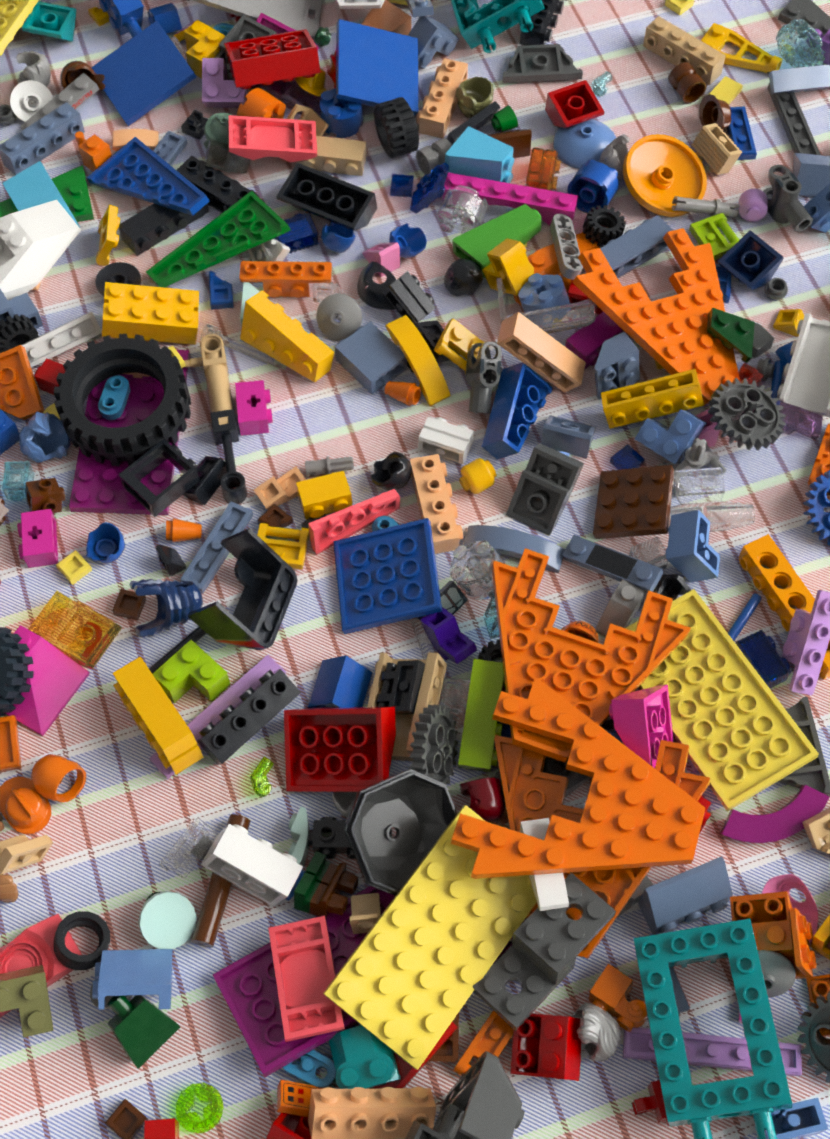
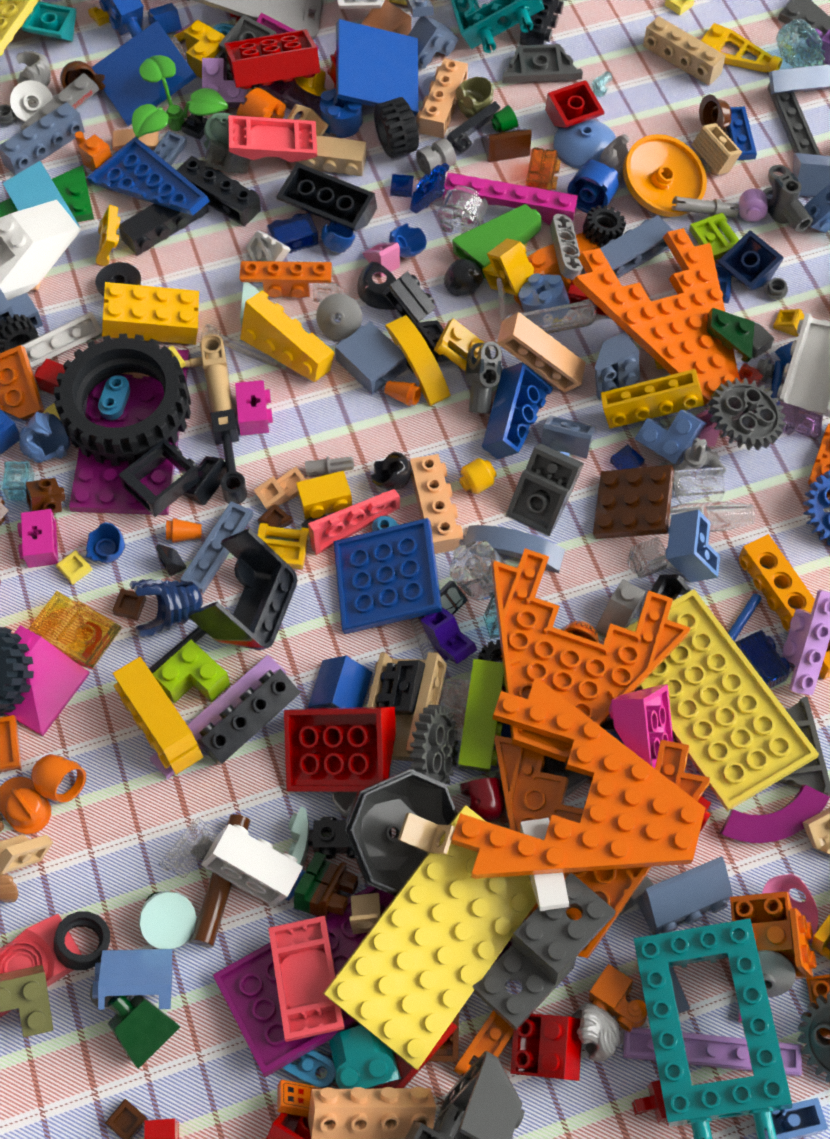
green wing [146,191,291,288] -> none
clear neon green gear [175,1082,223,1133] -> none
blue tile [209,271,234,310] -> none
clear neon green arm [250,757,274,797] -> none
clear green plate [314,27,331,47] -> none
white brick [418,417,474,464] -> none
medium azure slope [444,126,514,184] -> none
sand blue plate [562,535,663,592] -> none
magenta brick [565,312,630,370] -> none
reddish brown wheel [668,62,707,103] -> none
light yellow tile [708,76,743,104] -> none
none -> bright green plant [132,55,228,138]
none -> tan bracket [398,813,455,855]

